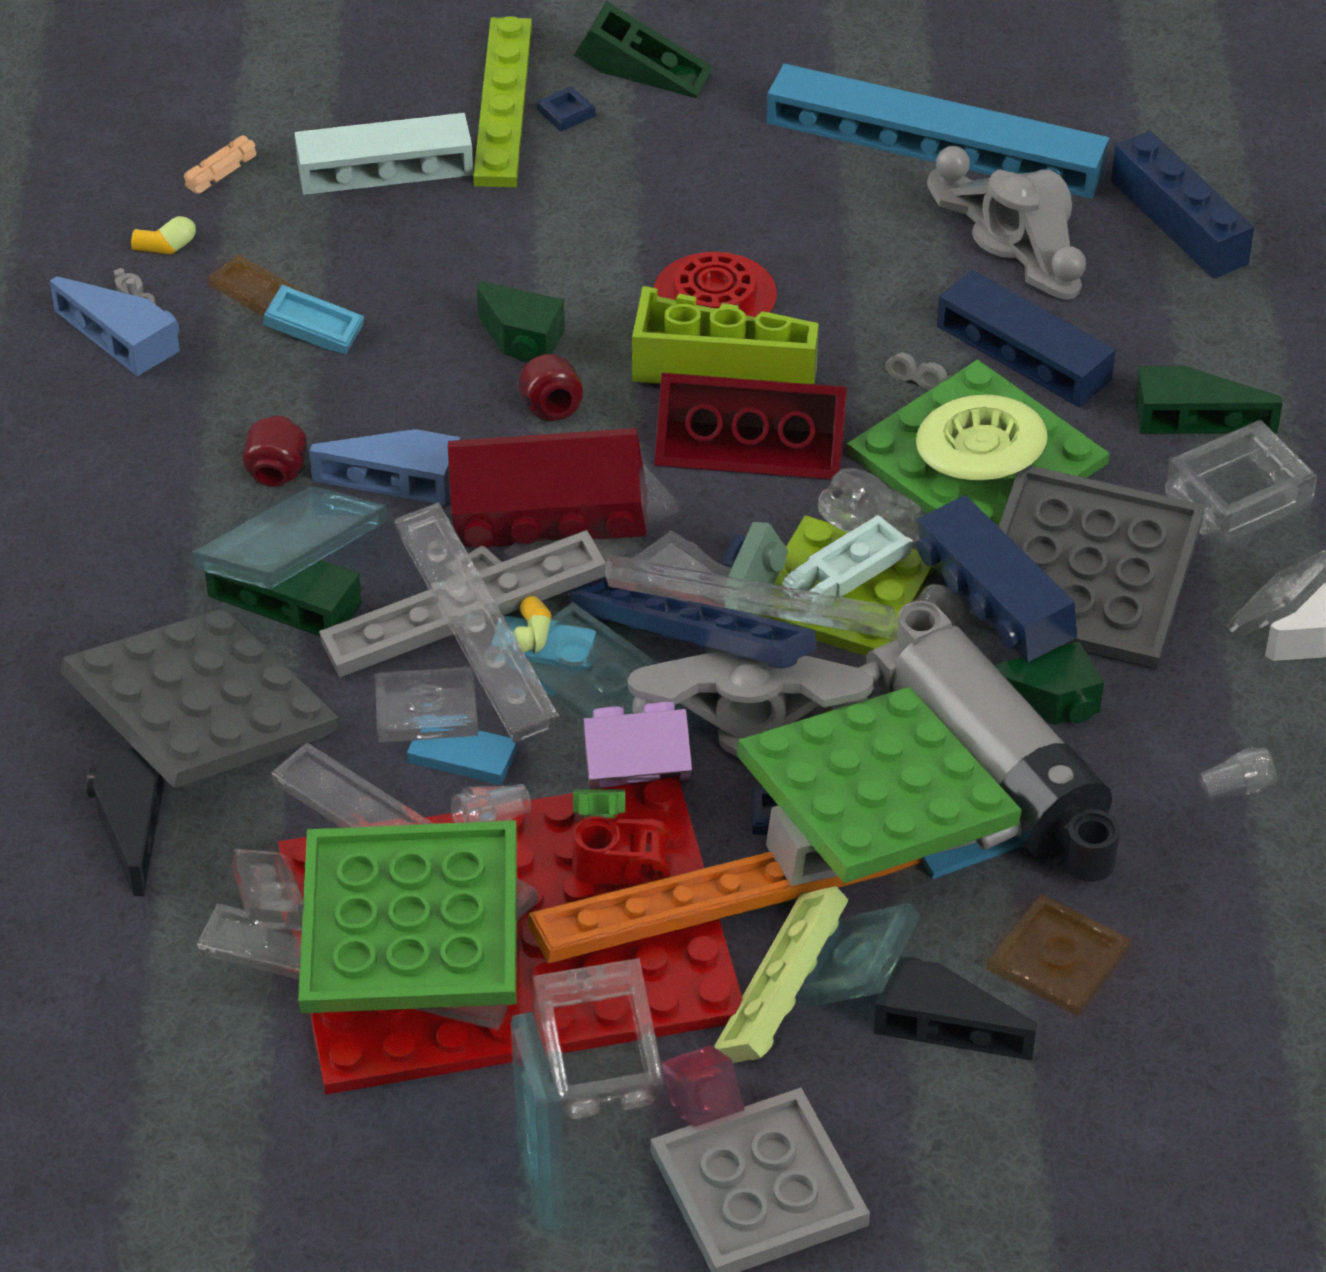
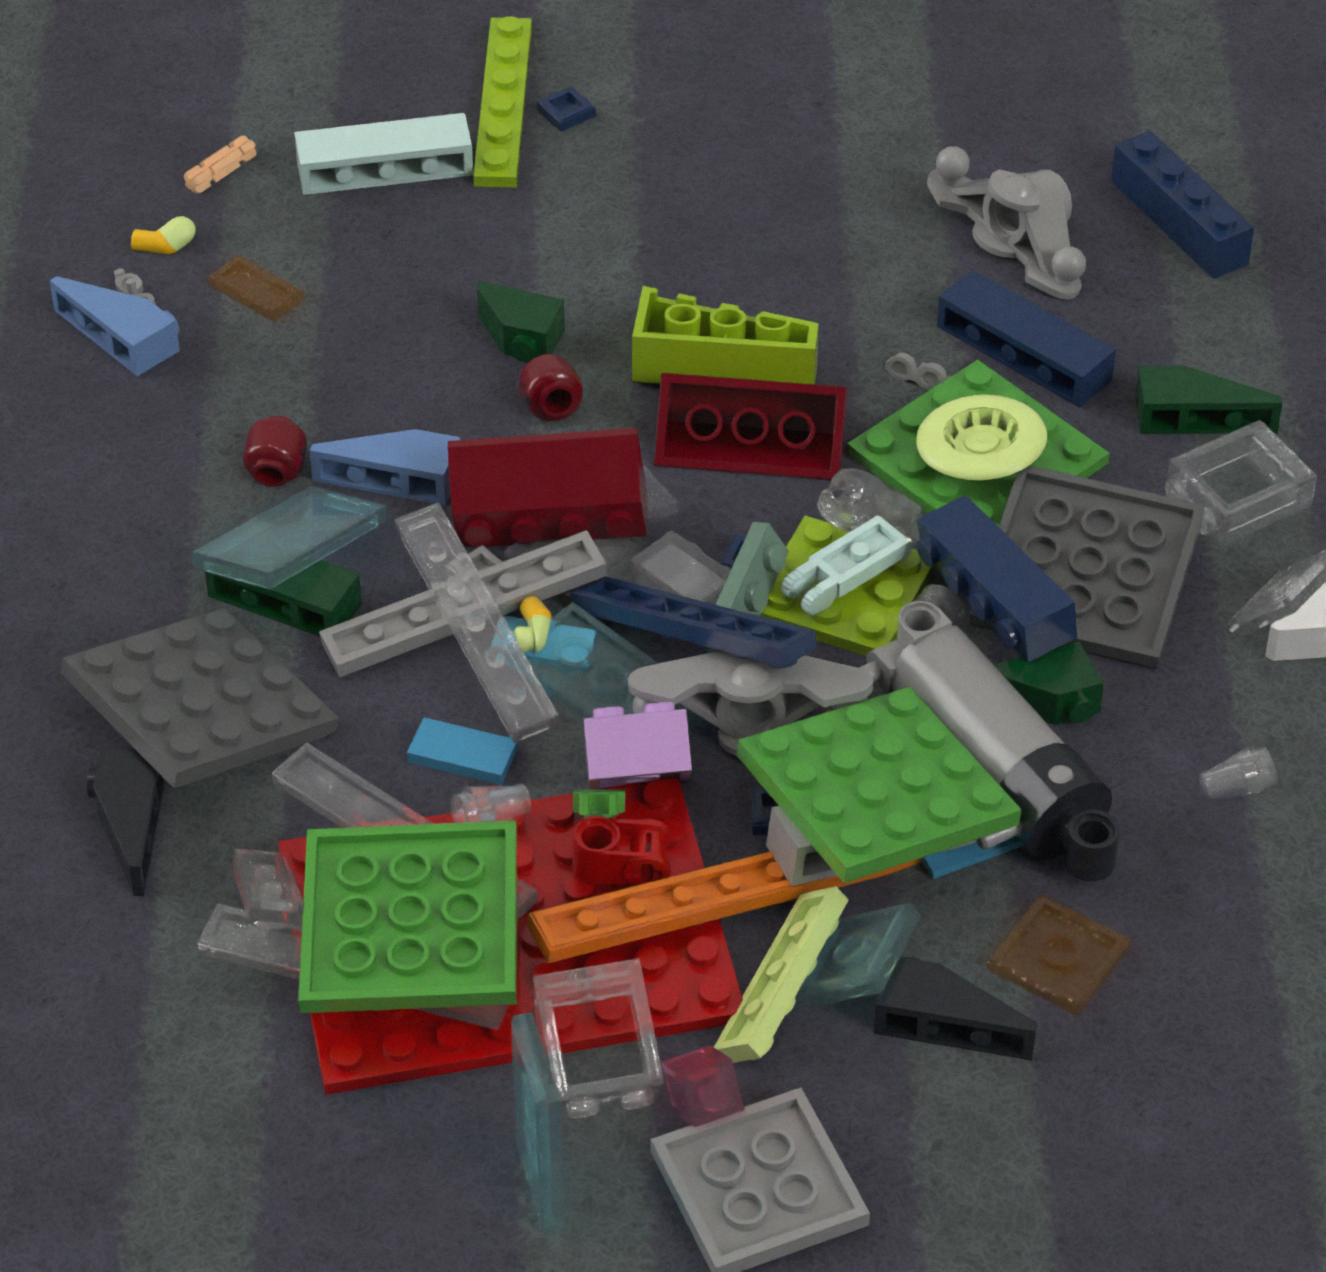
medium azure tile [263,285,364,354] -> none
clear tile [375,667,478,743] -> none
dark green slope [574,1,713,98] -> none
clear tile [605,555,898,639] -> none
red wheel [654,252,777,317] -> none
dark azure brick [767,63,1110,199] -> none

